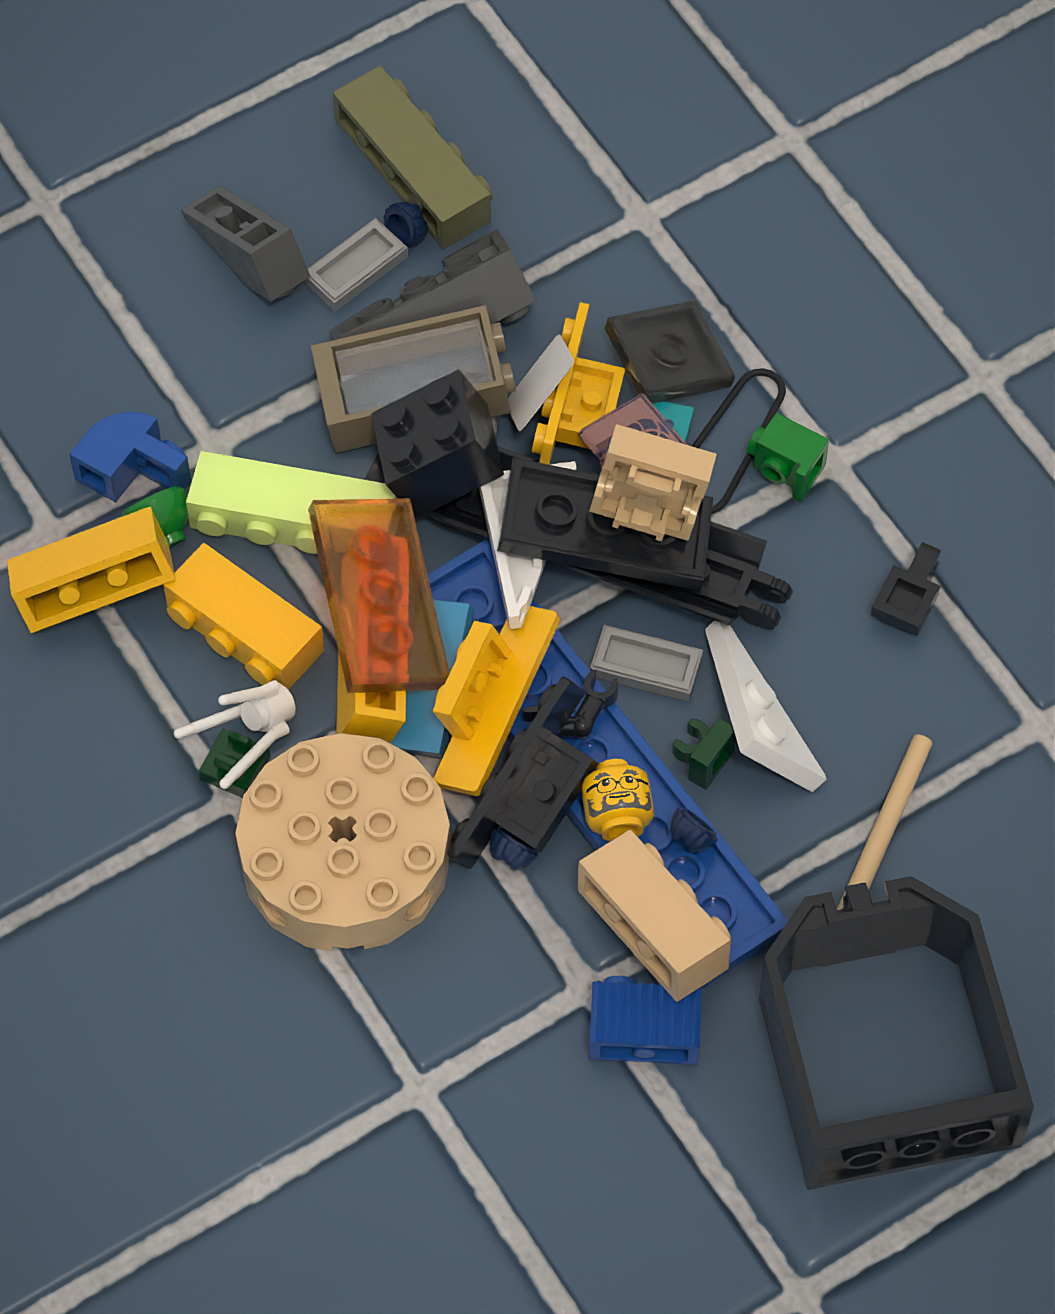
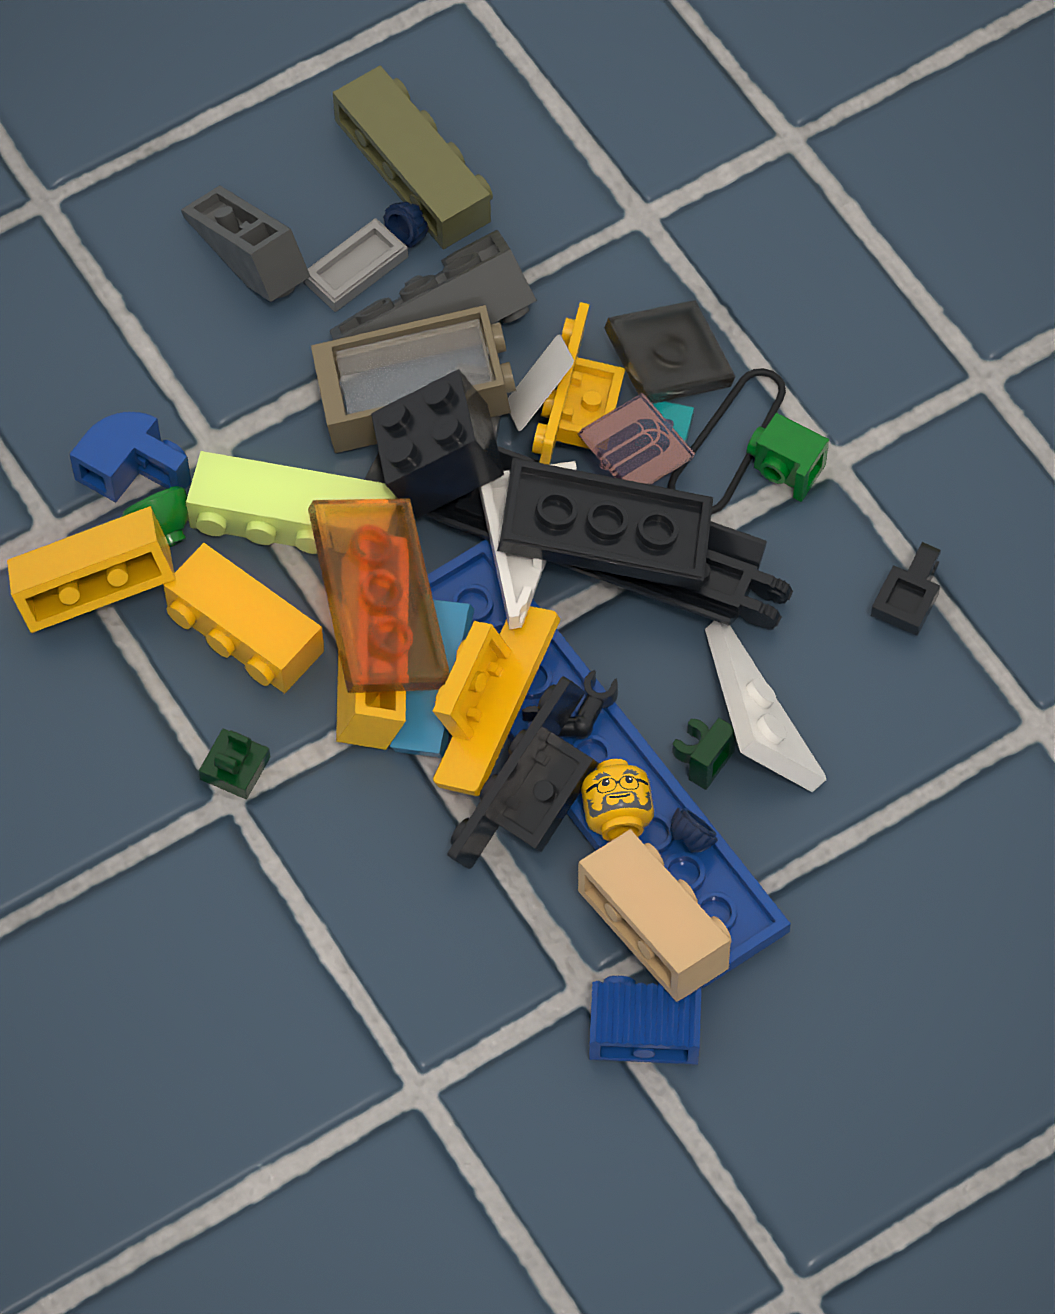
white plant [174,680,296,789] -> none
tan brick [235,733,451,951] -> none
dark blue piece [489,827,538,871] -> none
tan brick [589,424,717,541] -> none
light grey tile [590,625,703,702] -> none
black container [759,876,1034,1190] -> none
tan bar [837,734,933,910] -> none

